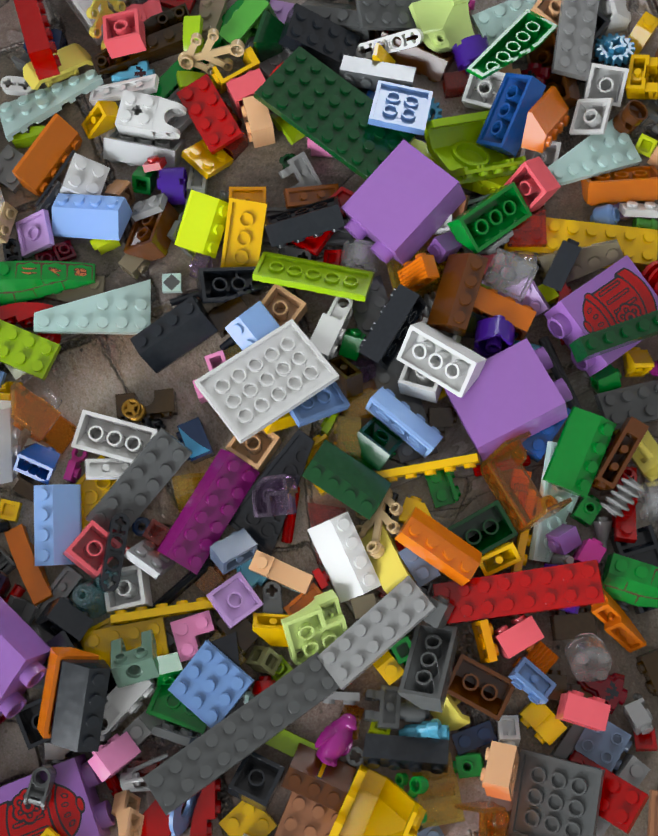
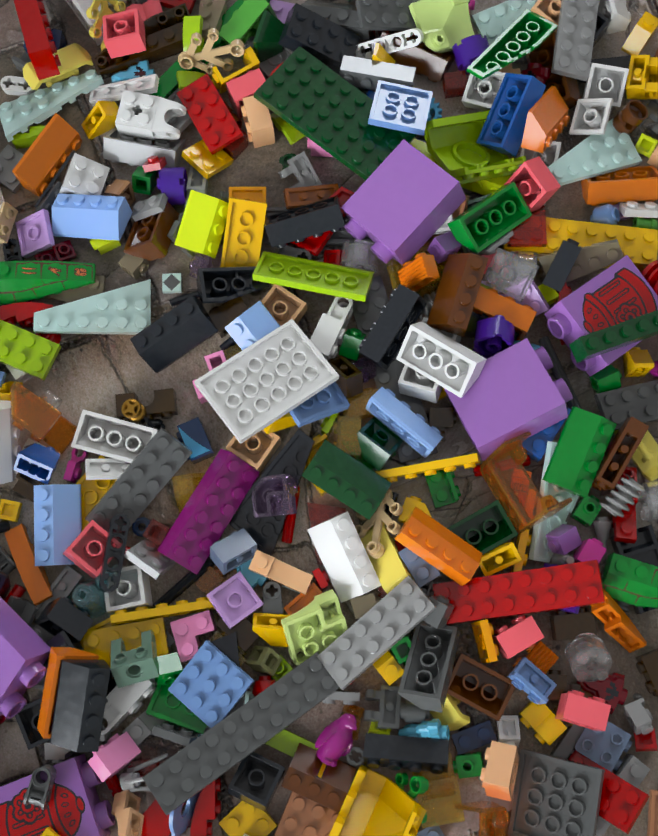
dark azure gear [594,33,635,67] -> none

